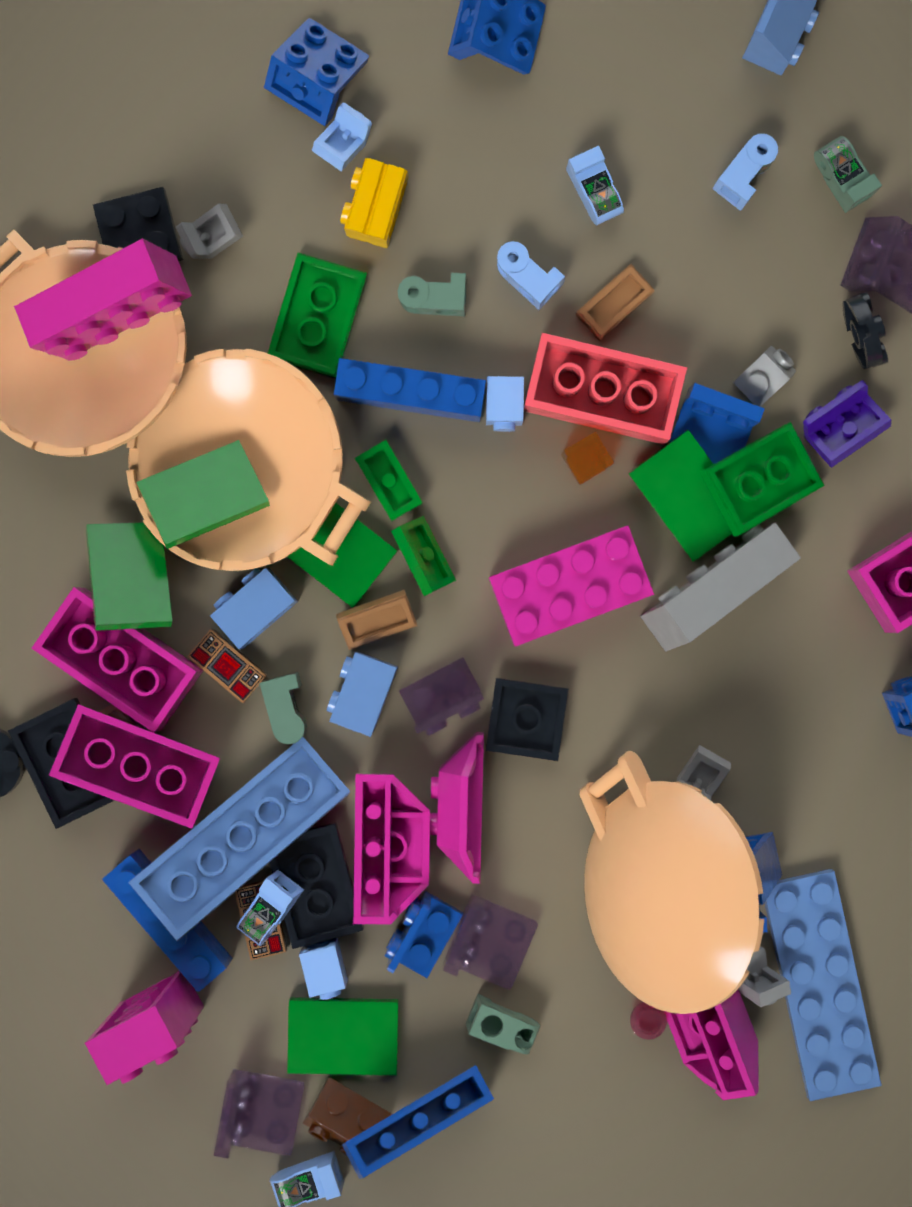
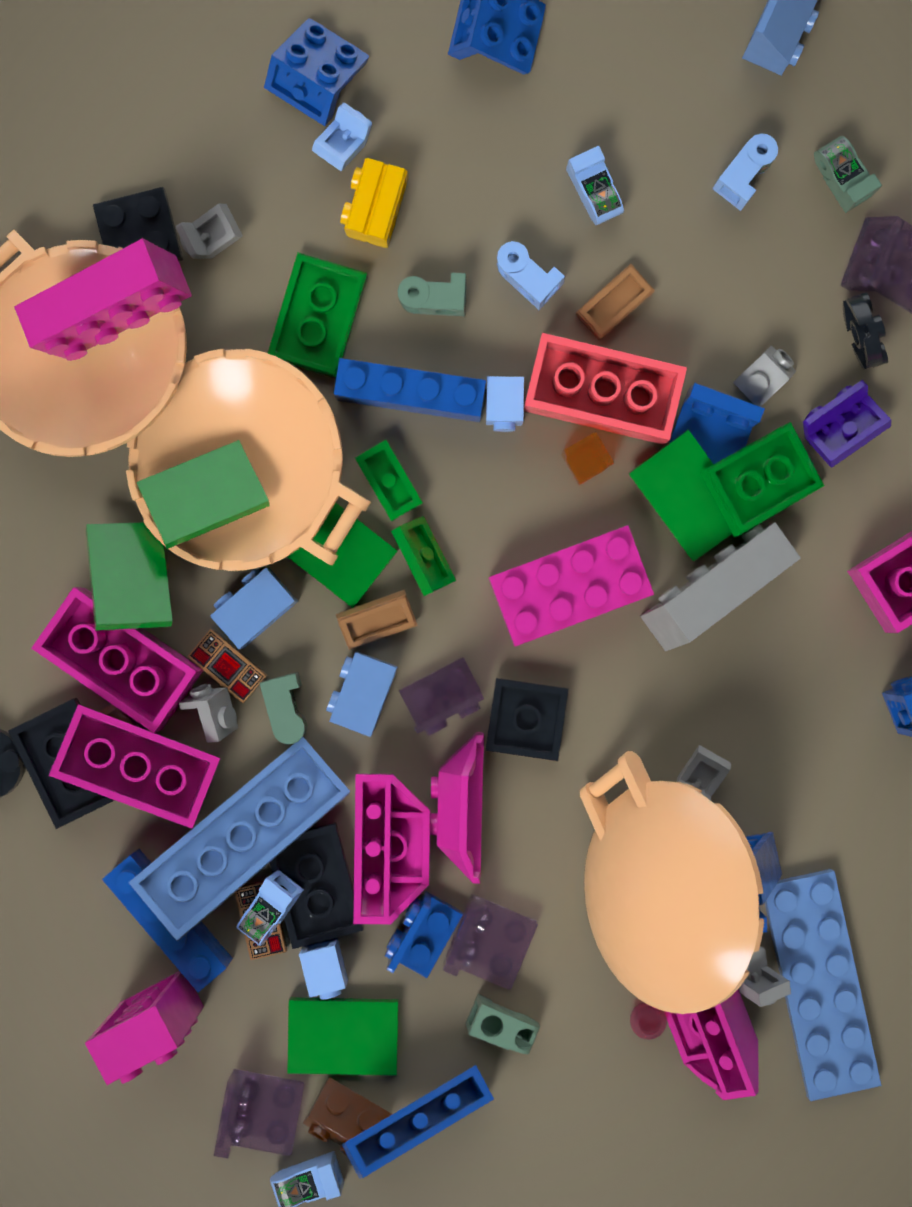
none -> light grey bracket [179,684,238,743]

